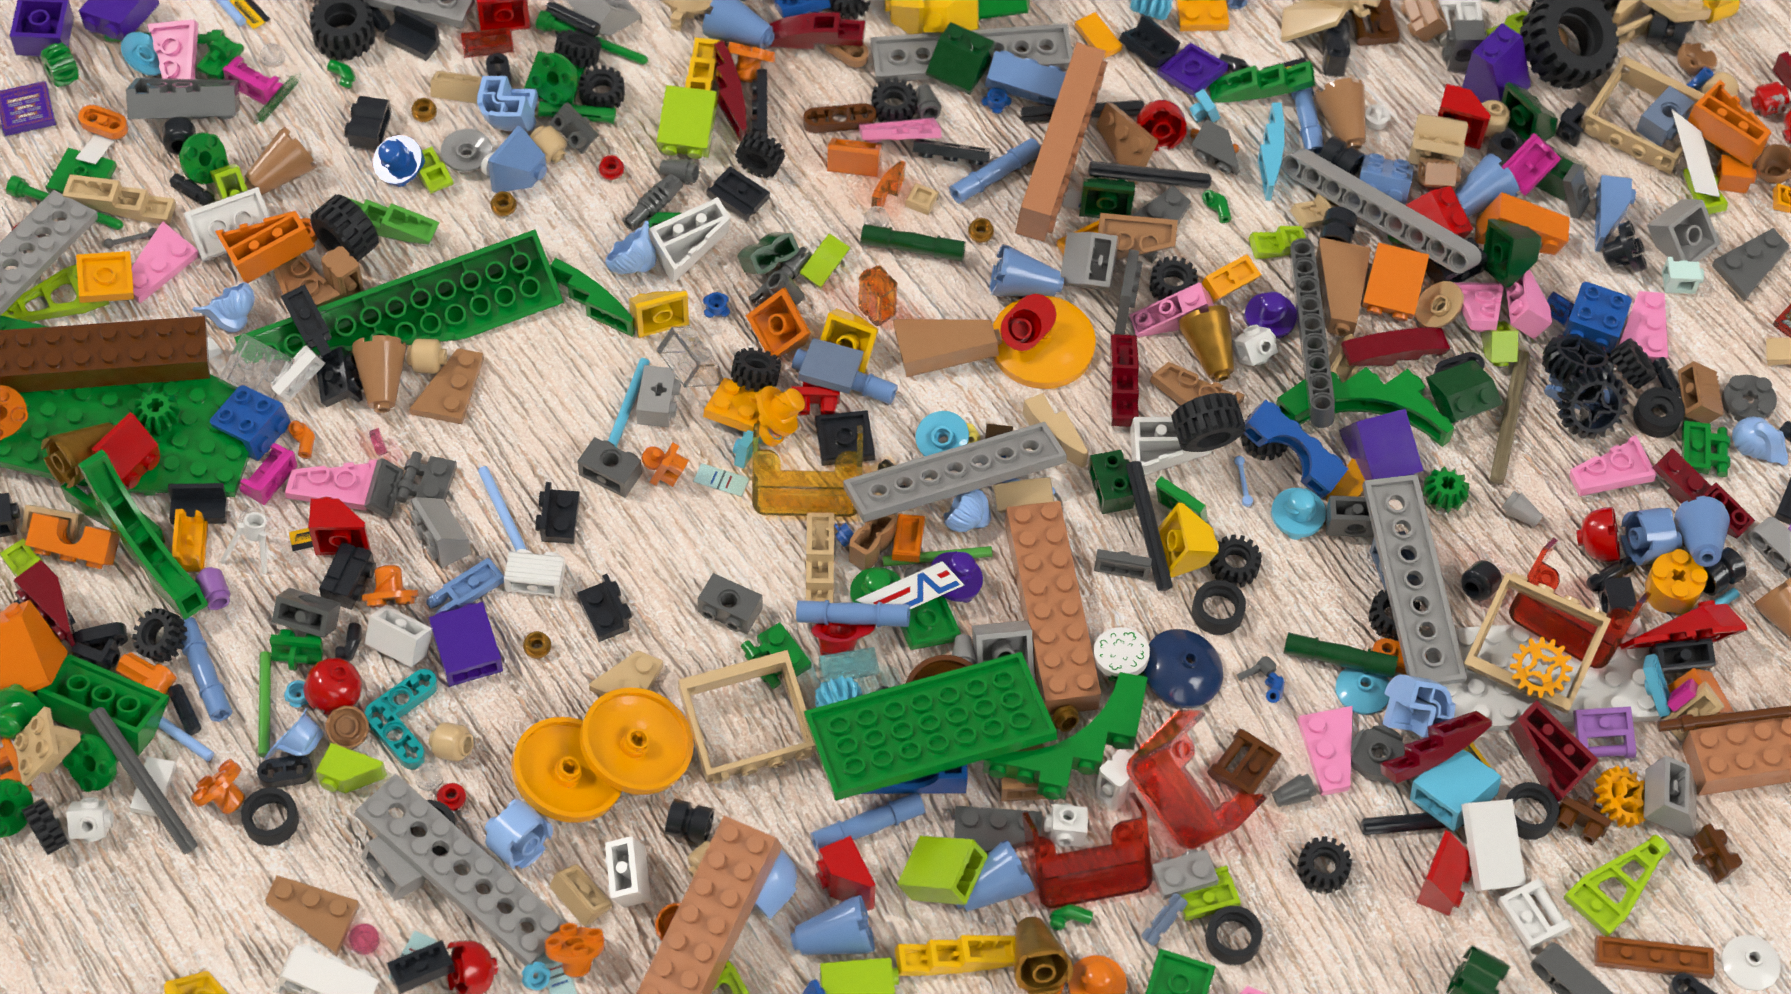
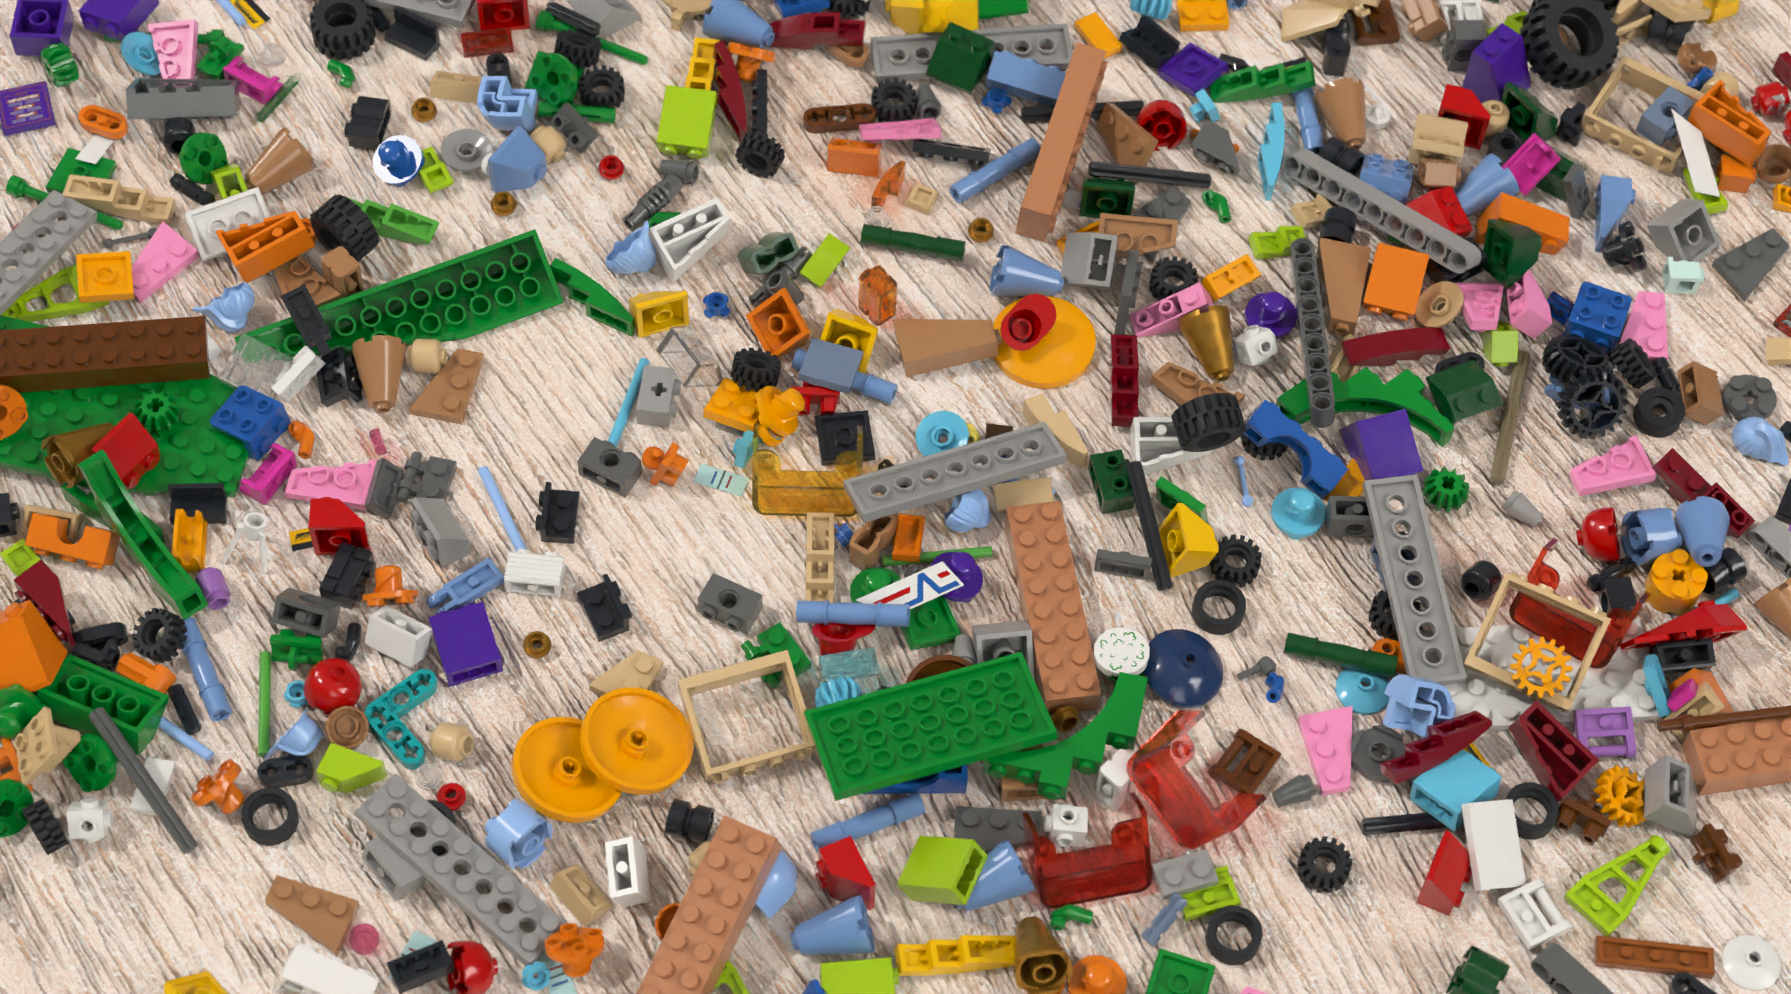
black plate [707,166,770,222] -> none
green plate [1682,420,1731,478] -> none

